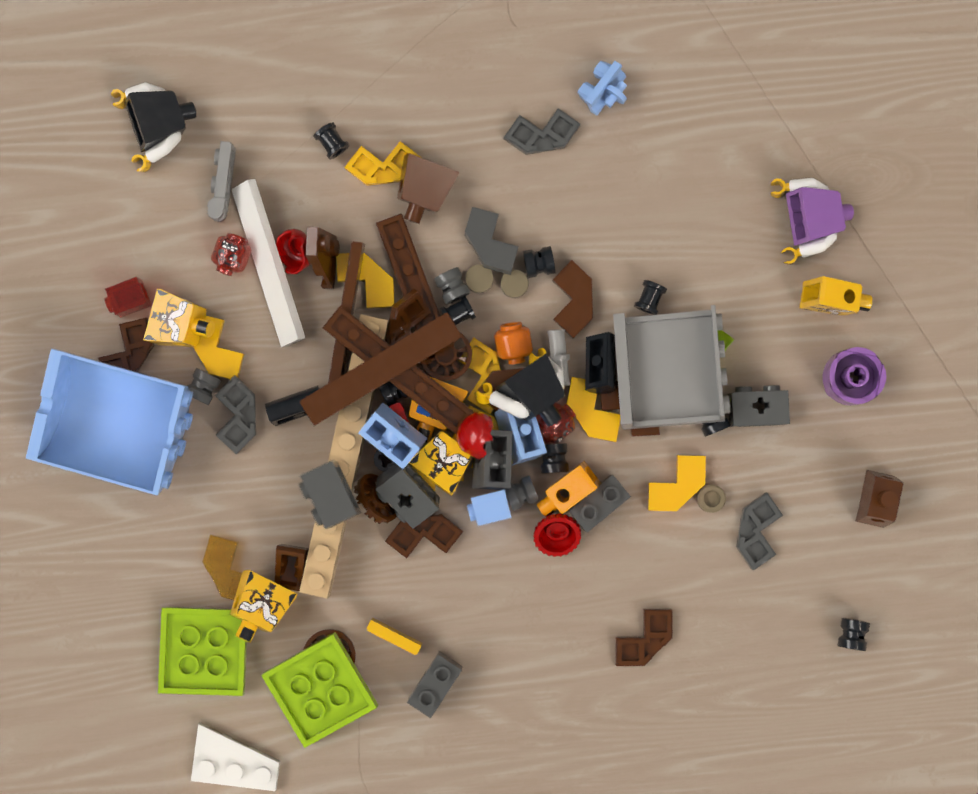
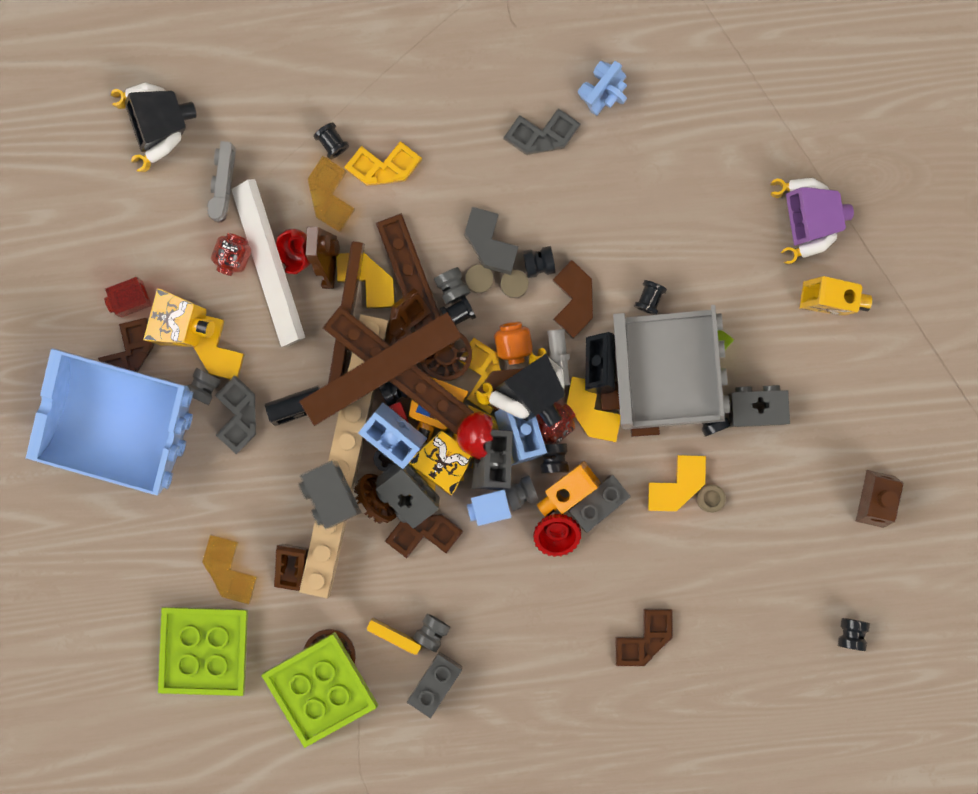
white wing [191,723,280,791] -> none
torso [230,570,297,643] -> none
reddish brown torso [397,153,459,224] -> none
dark grey tile [736,492,783,571] -> none
medium lavender brick [822,347,886,406] -> none
none -> clear yellow tile [308,156,355,233]
none -> dark grey wheel [413,613,451,652]

